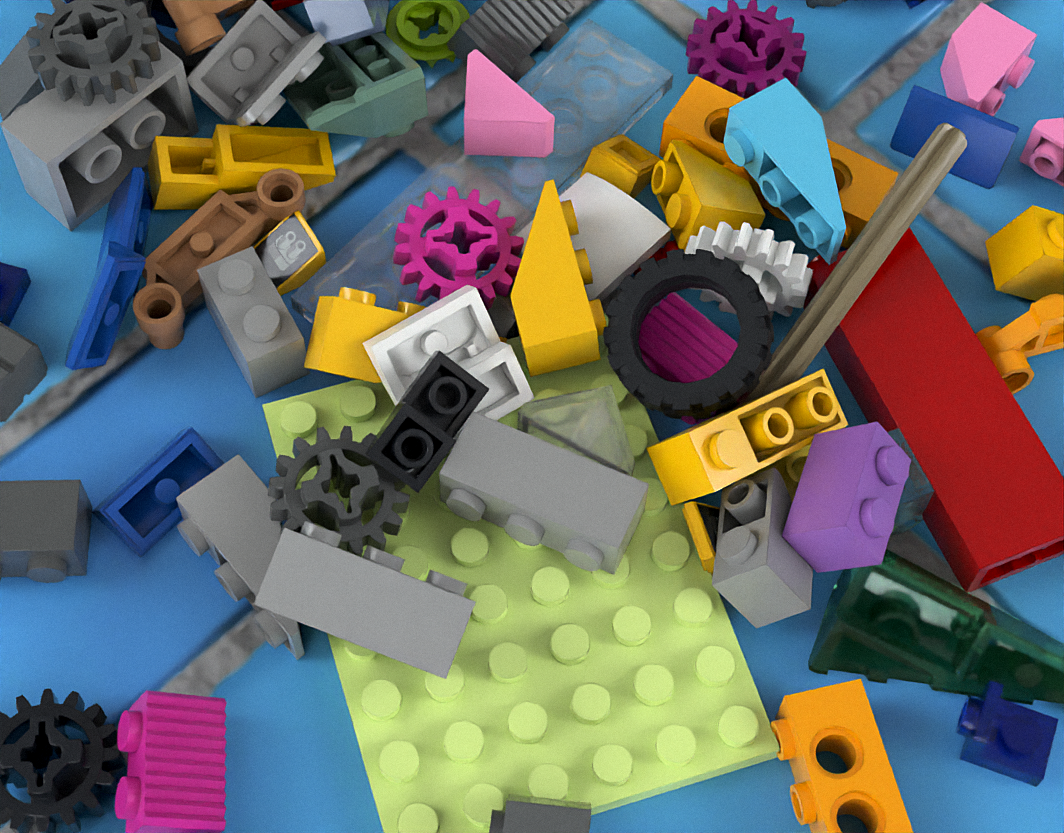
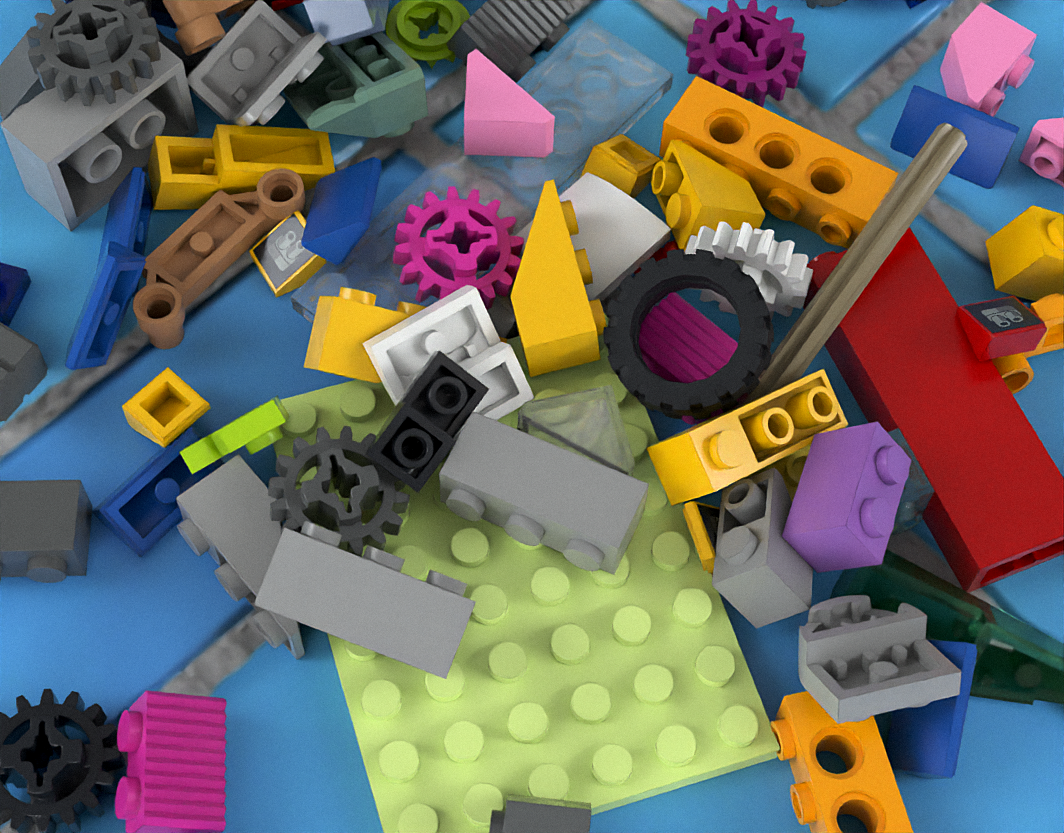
light grey brick [197,246,310,398] -> none
medium azure slope [723,78,846,265] -> none
clear blue bracket [956,680,1059,787] -> none
none -> yellow slope [122,367,211,448]
none -> lime plate [180,395,290,474]
none -> blue slope [301,157,382,266]
none -> light grey slope [798,595,961,724]
none -> blue slope [886,640,978,779]
none -> slope [956,296,1047,362]

